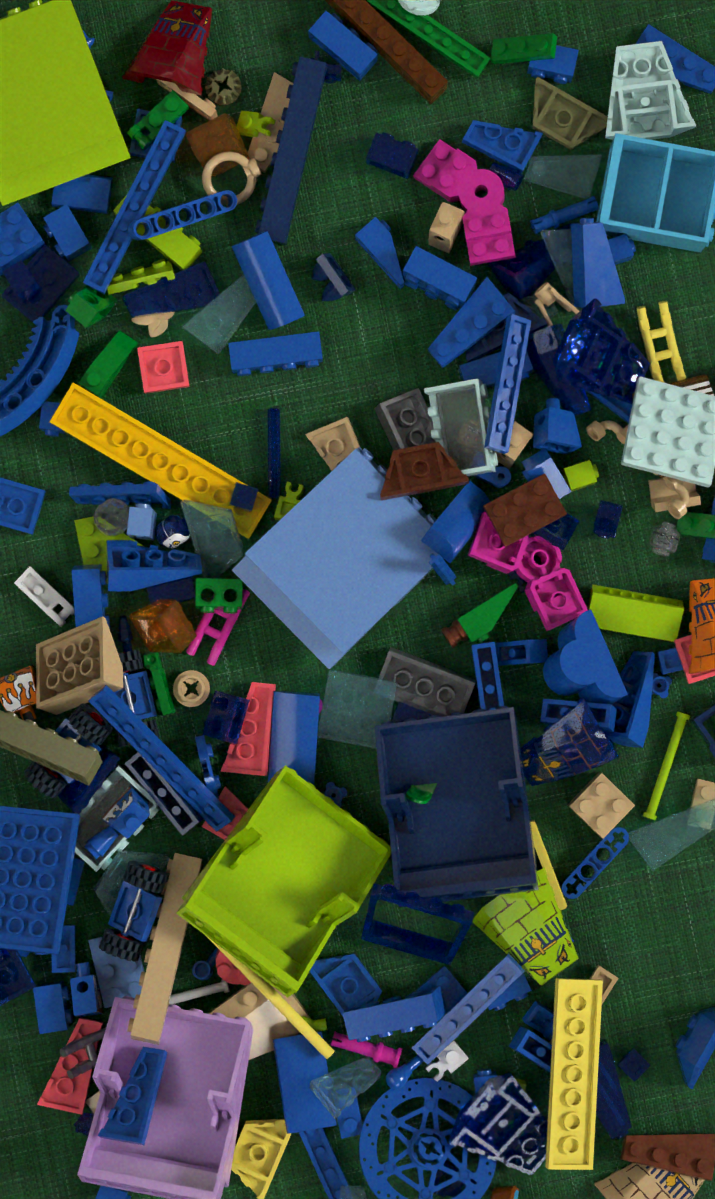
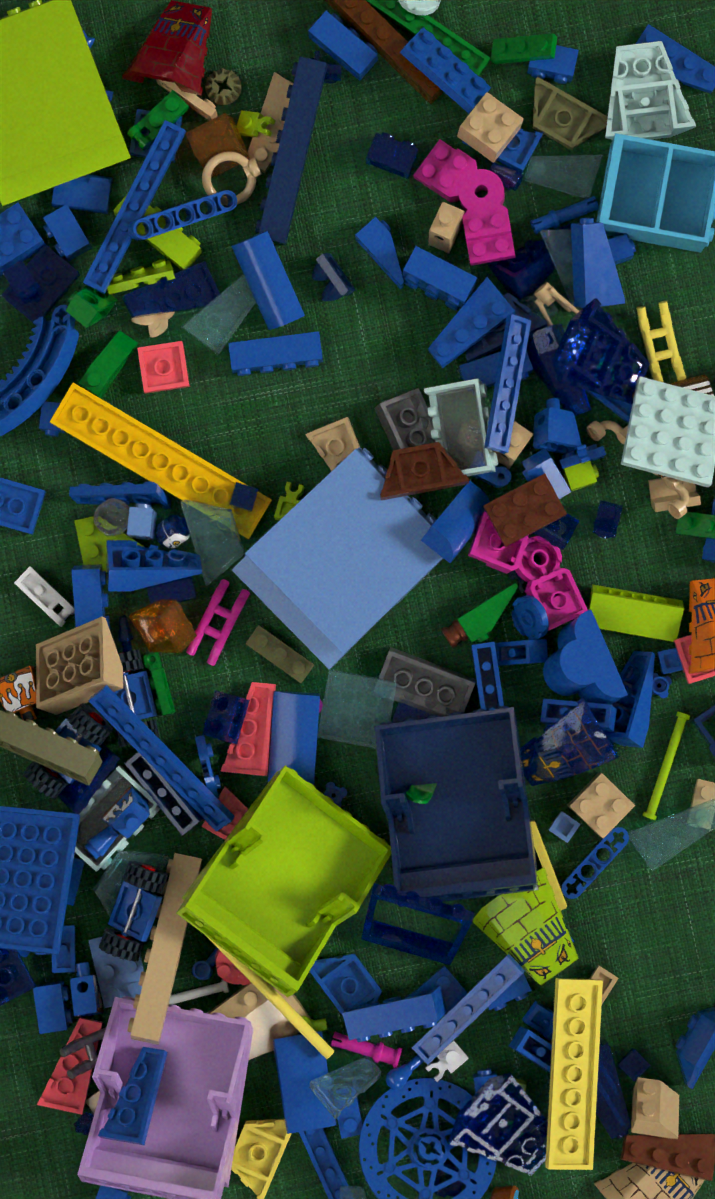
tan gear [173,670,210,707] -> none
green brick [195,578,243,614] -> none
clear blue axle [268,408,281,498] -> none
blue axle [429,553,457,586] -> none
clear head [648,522,681,557] -> none
none -> olive plate [246,625,314,684]
none -> blue plate [400,27,491,114]
none -> tan brick [457,92,524,163]
none -> blue tile [512,595,549,640]
none -> medium blue plate [548,811,580,843]
none -> blue plate [558,444,606,472]
none -> tan slope [631,1077,679,1139]

